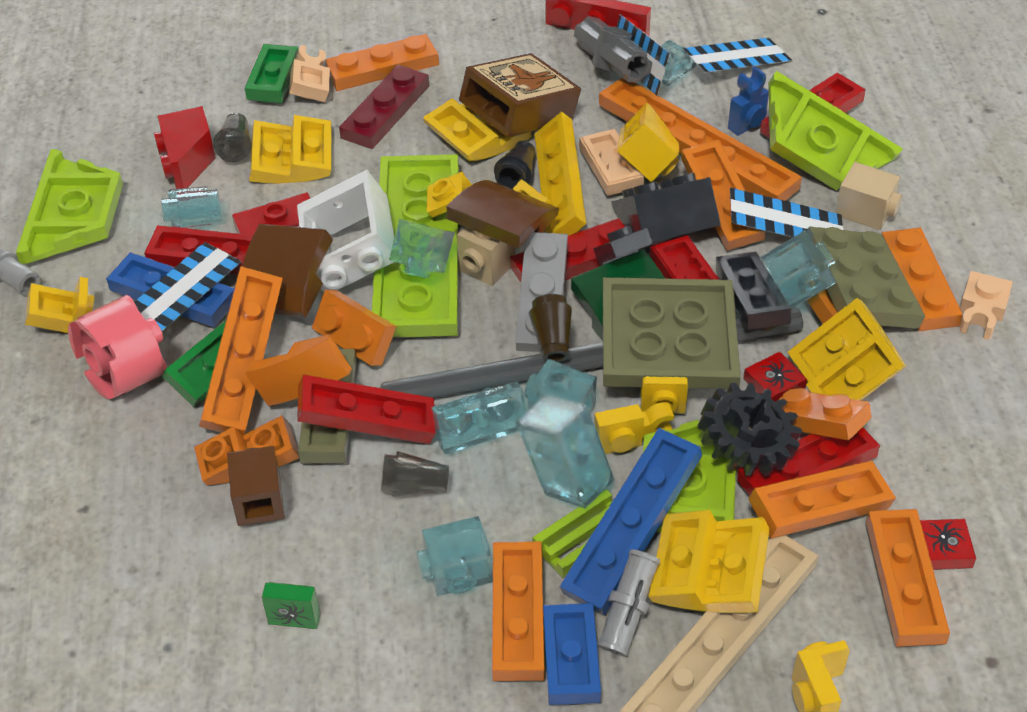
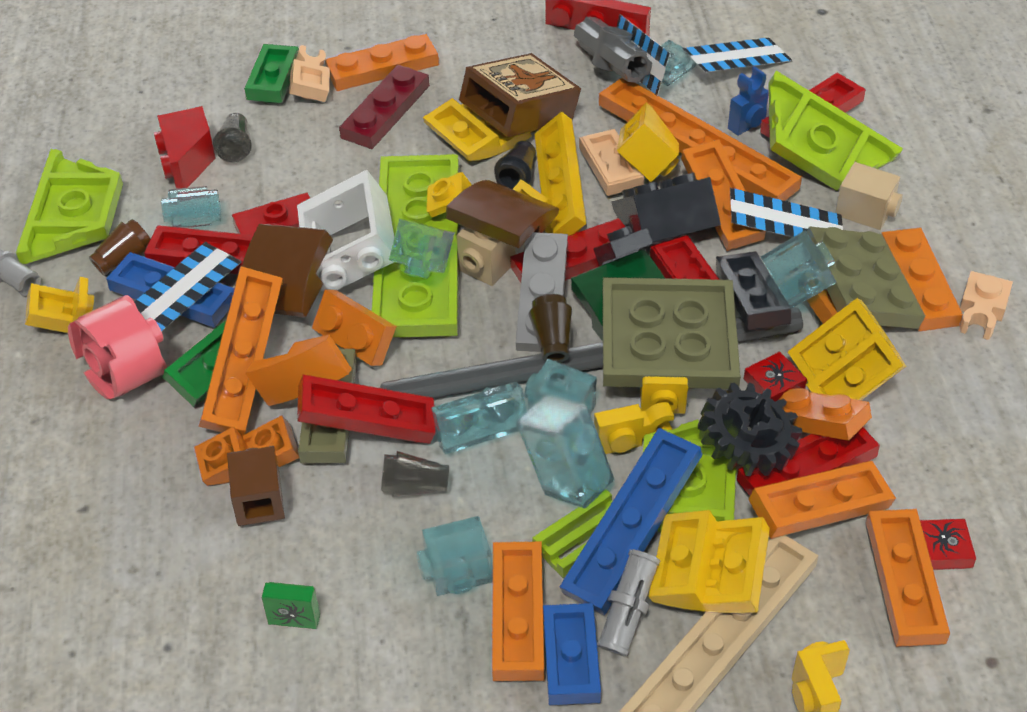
yellow slope [249,115,331,184] -> none
none -> reddish brown cone [89,219,150,276]

